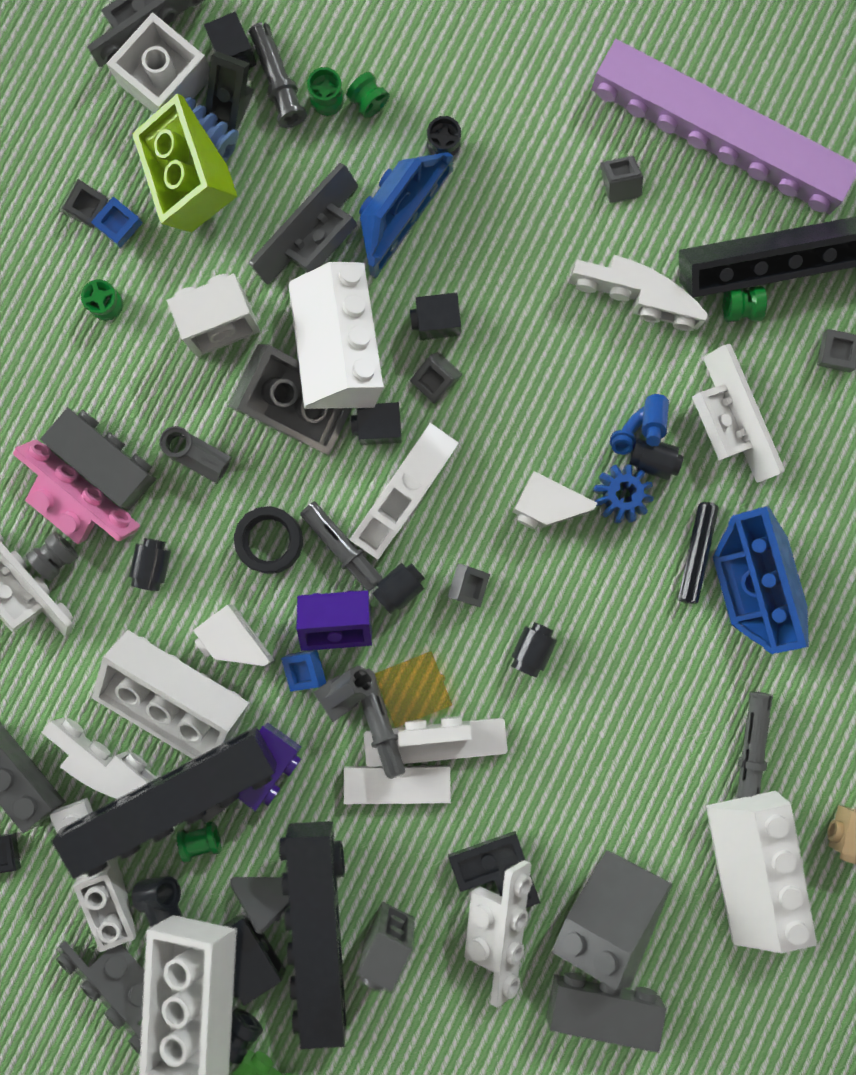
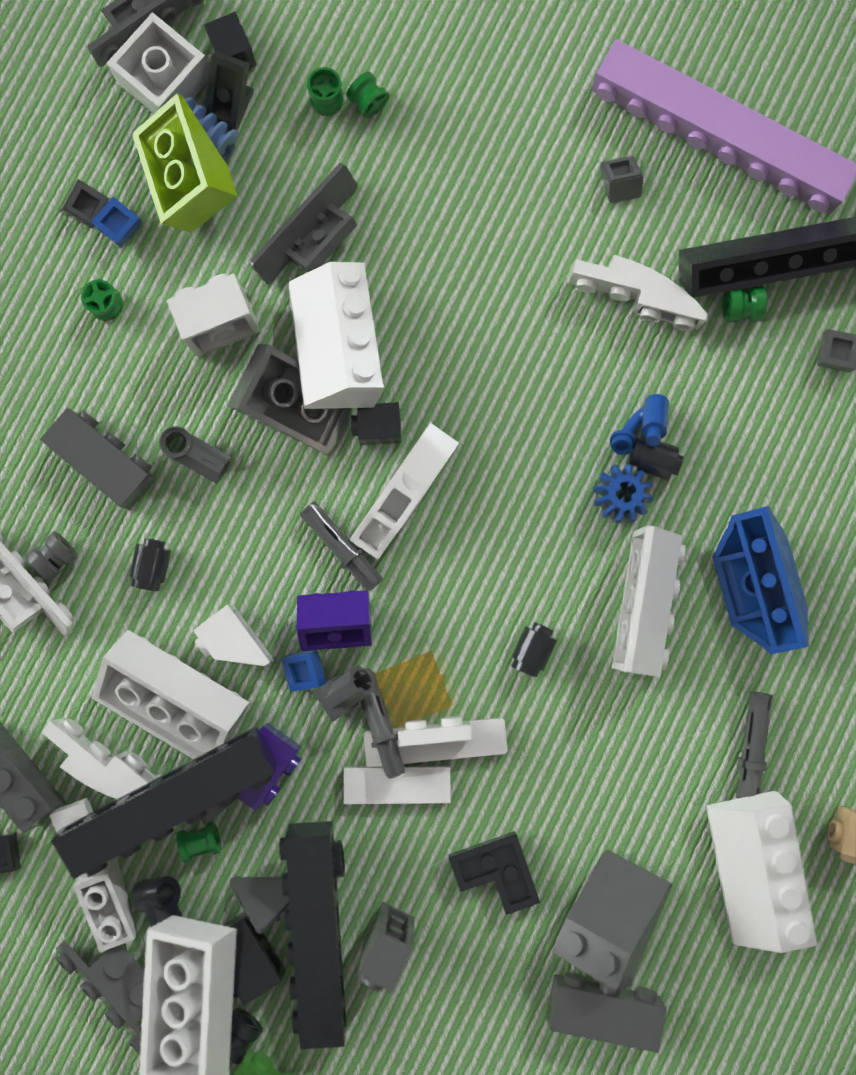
bright pink bracket [13,440,140,544] -> none
black tyre [234,506,303,574] -> none
dark grey pin [249,22,307,128] -> none
blue wedge [359,152,454,278] -> none
black brick [372,563,425,614] -> none
black brick [410,293,461,340] -> none
dark grey slope [410,352,462,404] -> none
black wheel [427,116,461,161] -> none
dark grey plate [448,564,490,607] -> none
white bracket [464,860,532,1008] -> none
white slope [512,471,597,529] -> none
black axle [678,502,719,604] -> none
white bracket [692,344,785,483] -> none
none -> white slope [612,525,685,677]

